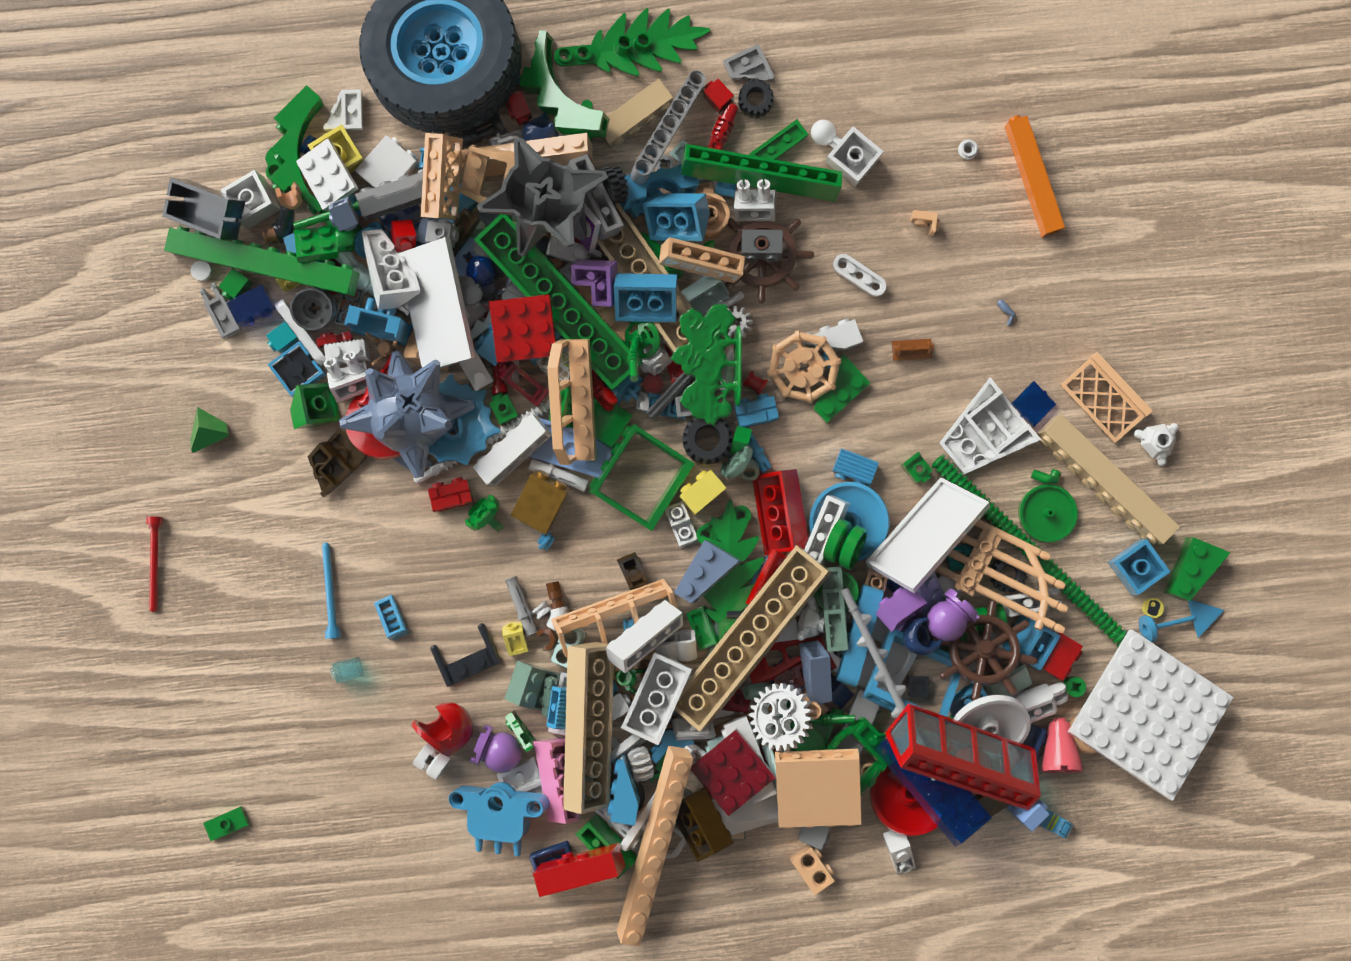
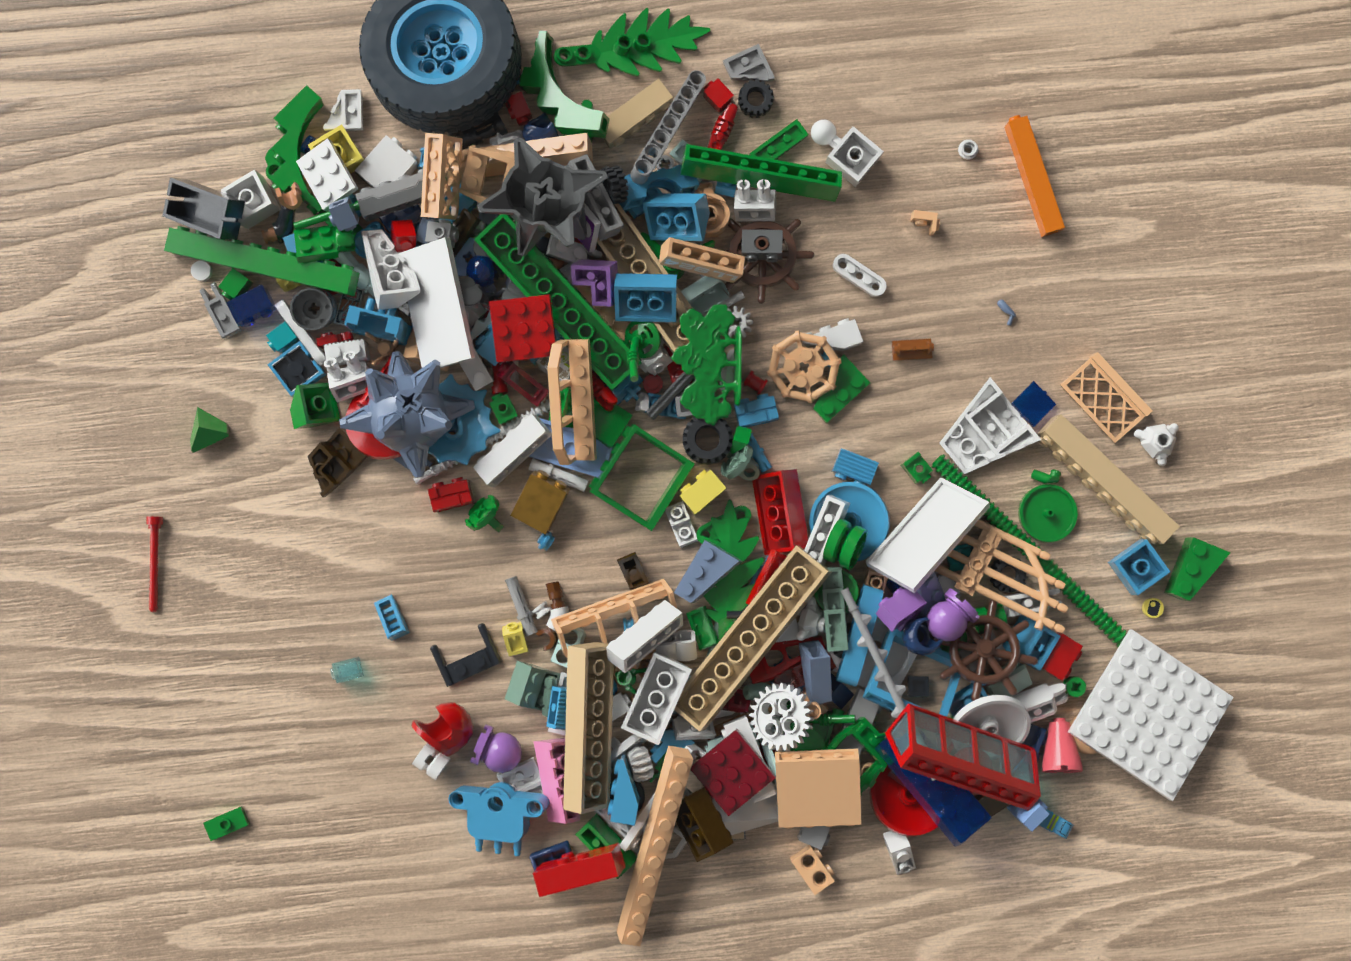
dark azure piece [322,543,342,639] -> none
green wing [505,710,537,752] -> none
dark azure piece [1139,600,1224,643] -> none

